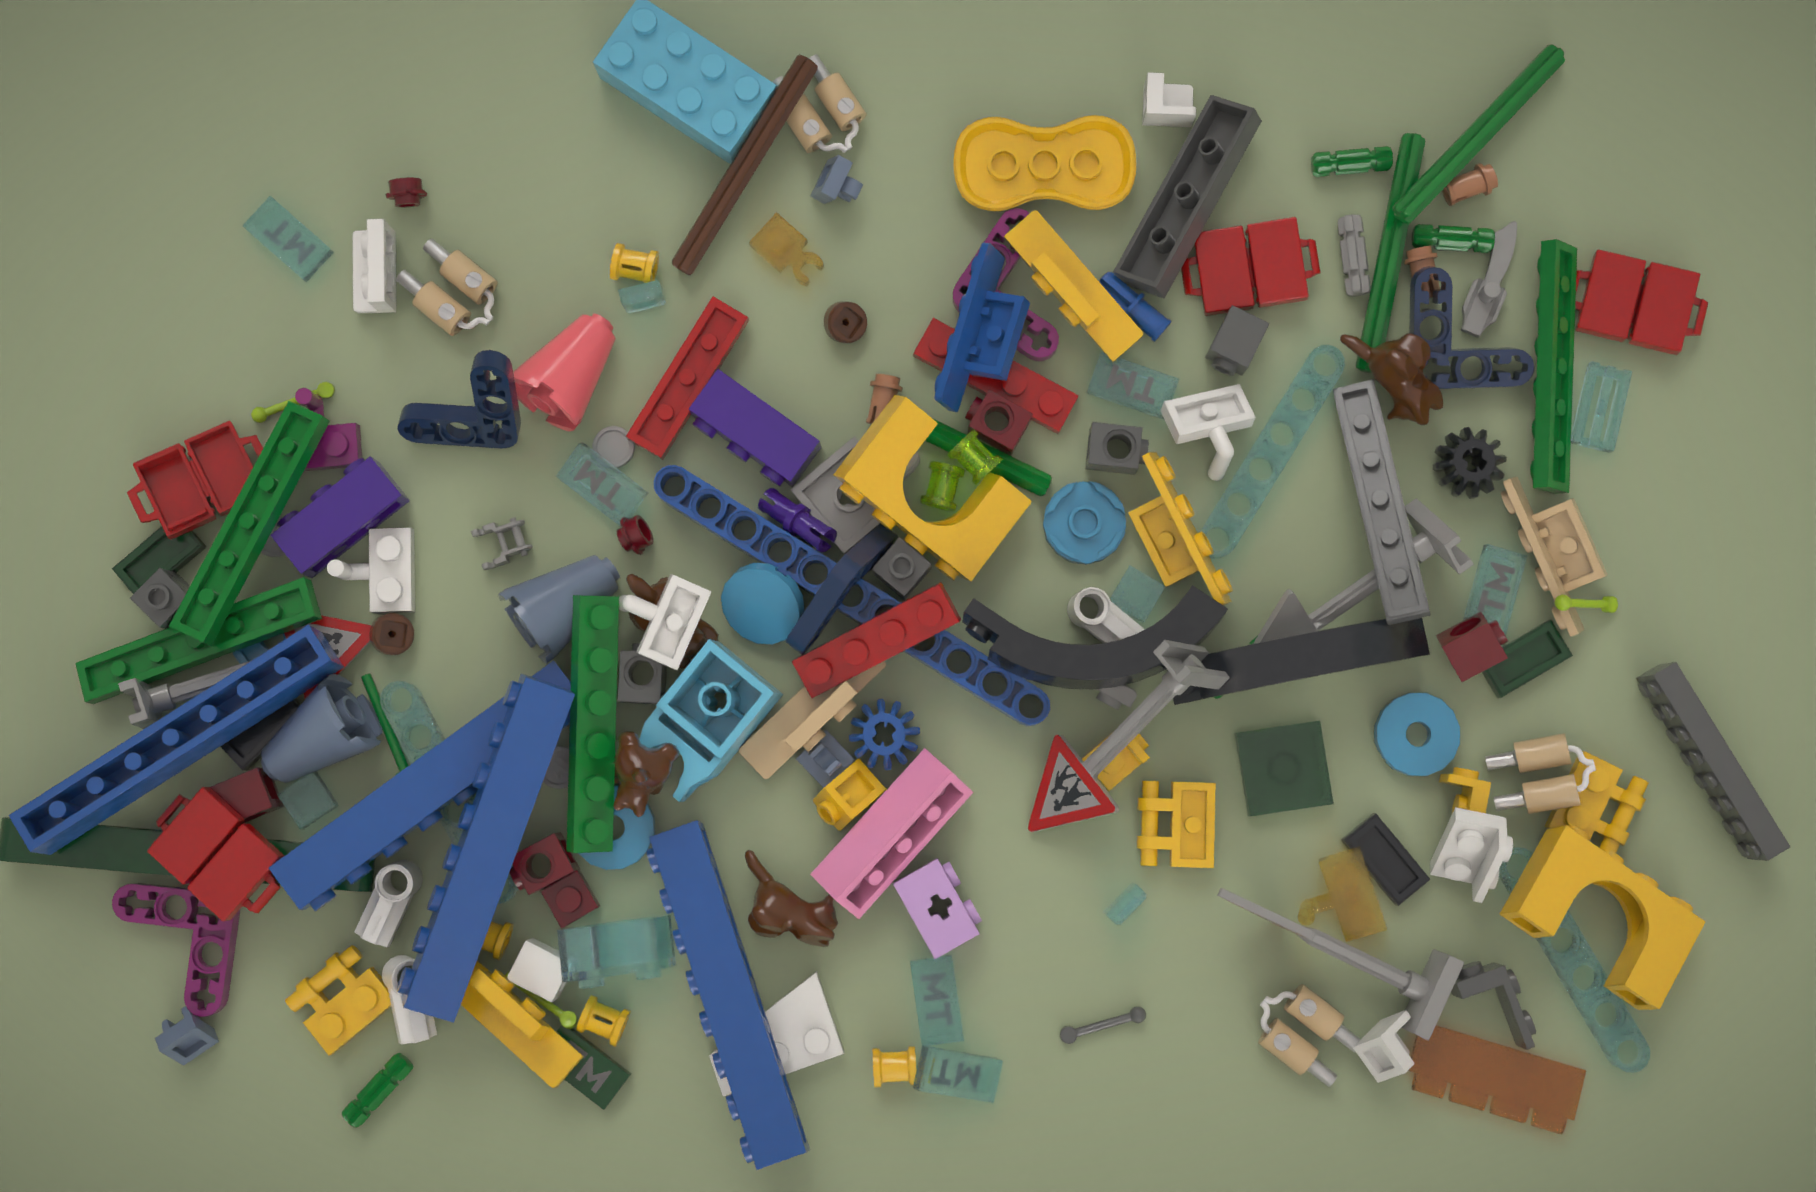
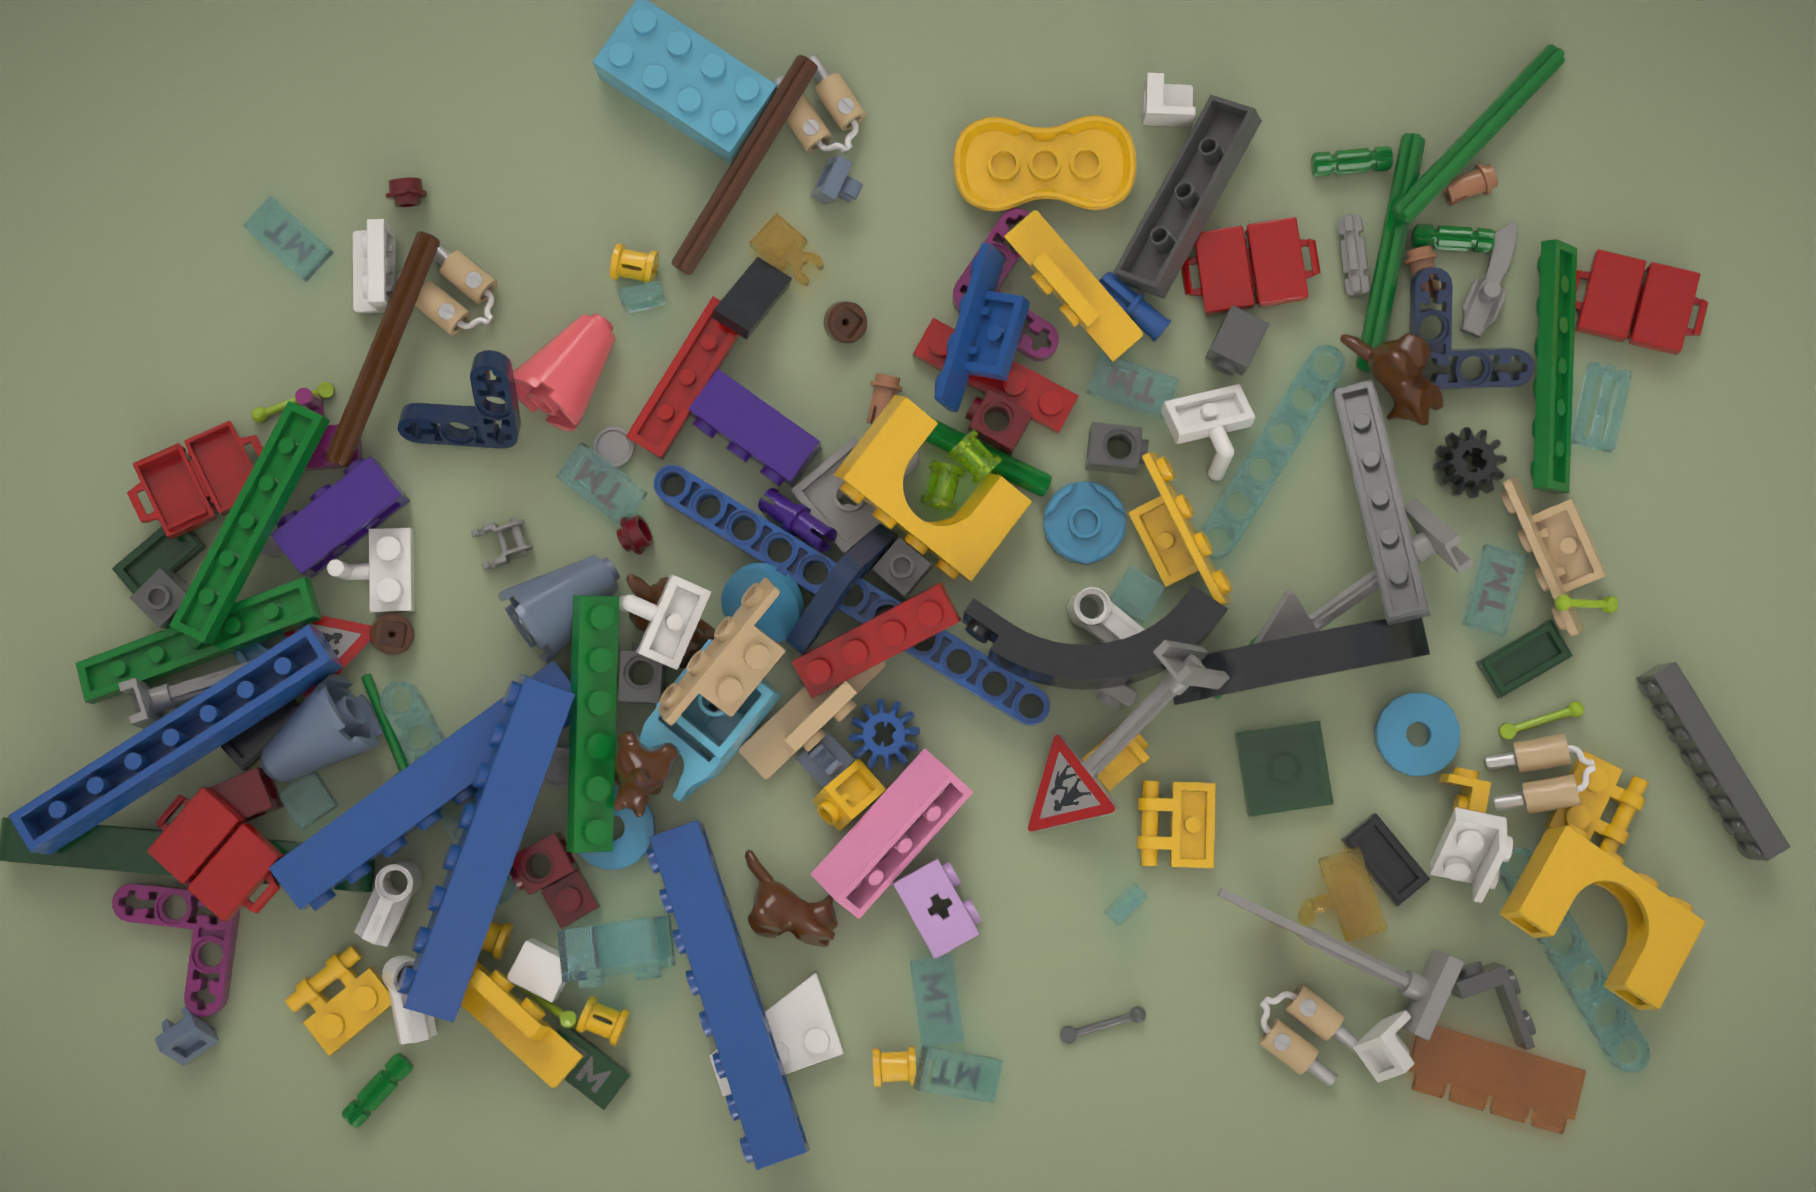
dark red brick [1436,611,1509,682] -> none
none -> reddish brown axle [326,231,440,467]
none -> tan bracket [658,577,786,726]
none -> black tile [712,257,792,340]
none -> lime hinge [1498,701,1584,740]

